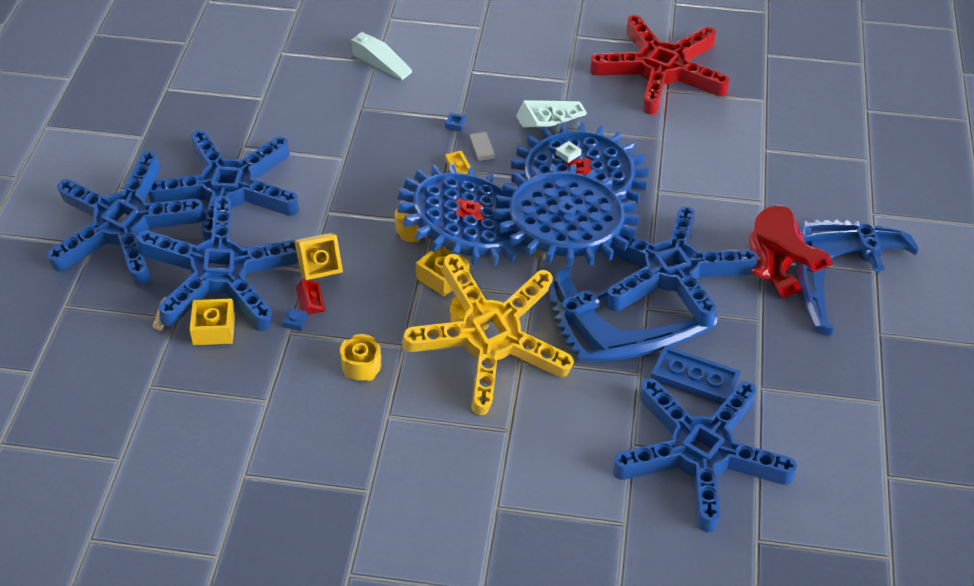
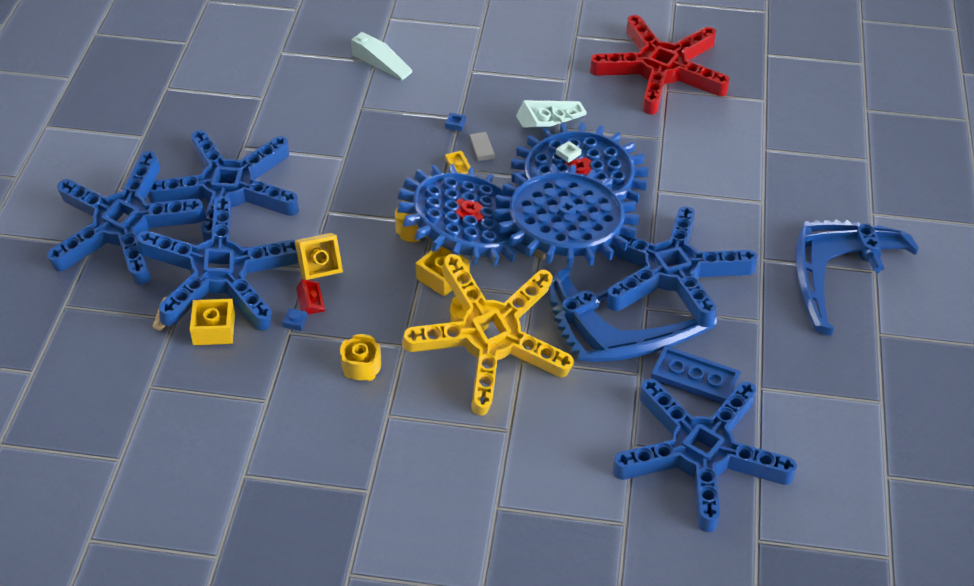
red animal [749,205,834,299] -> none

